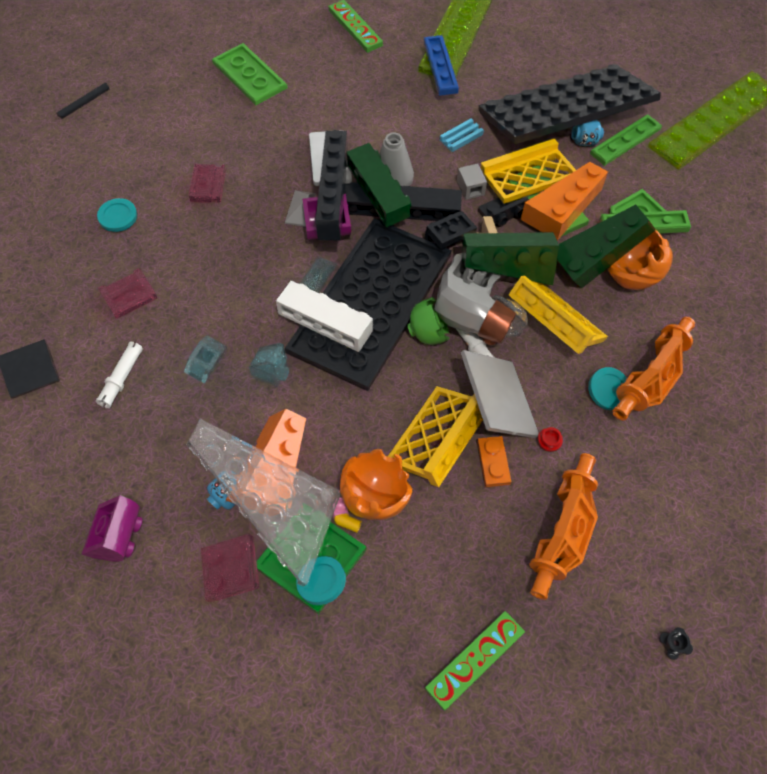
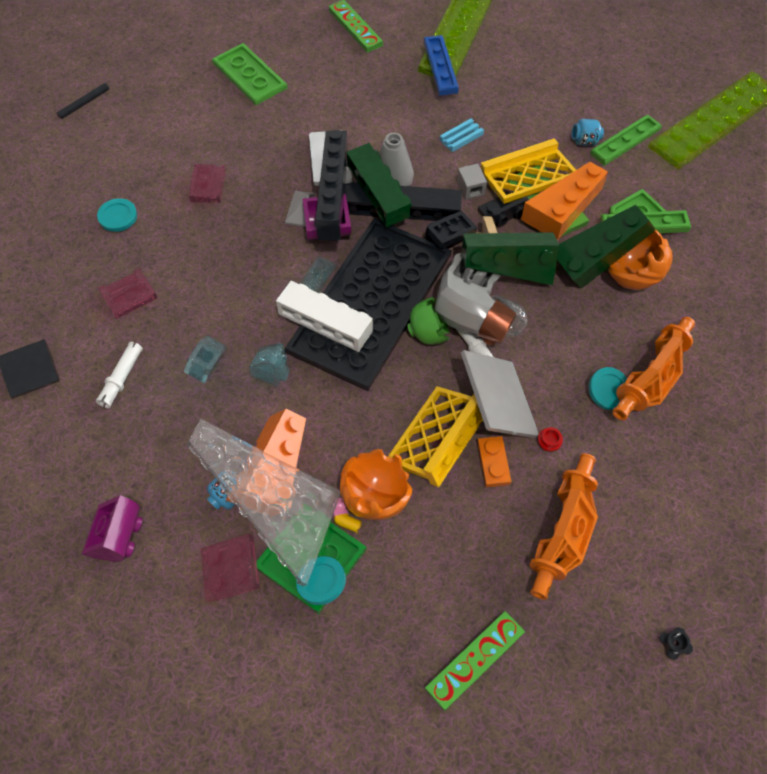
black plate [479,64,661,144] -> none
yellow fence [509,276,608,354] -> none

